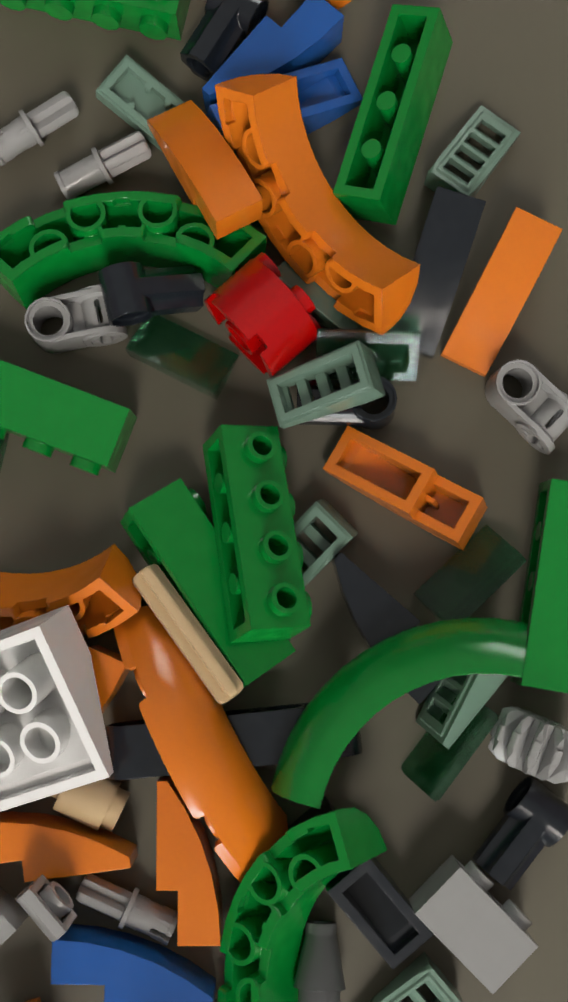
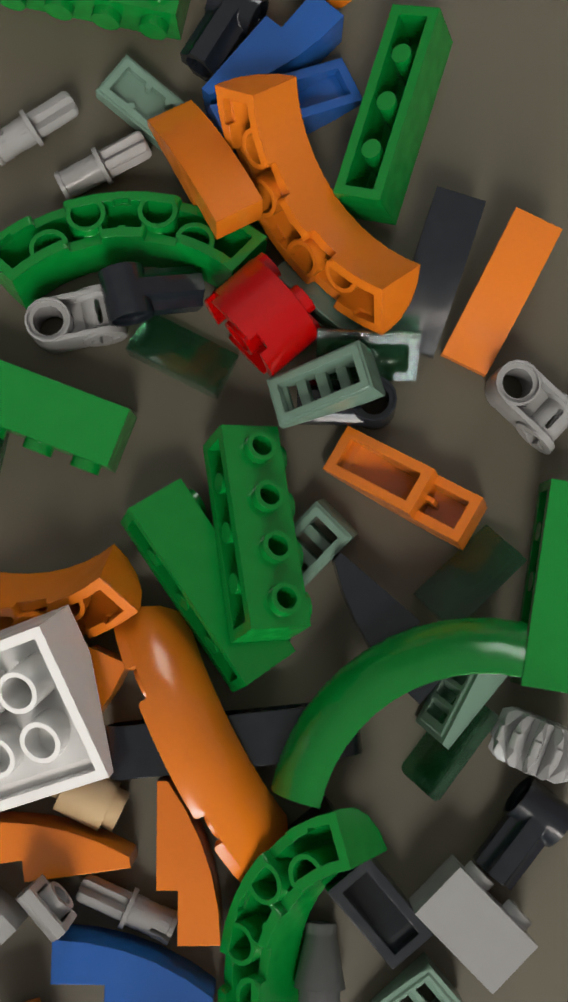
tan axle [132,564,244,704] -> none
sand green slope [424,105,521,197] -> none

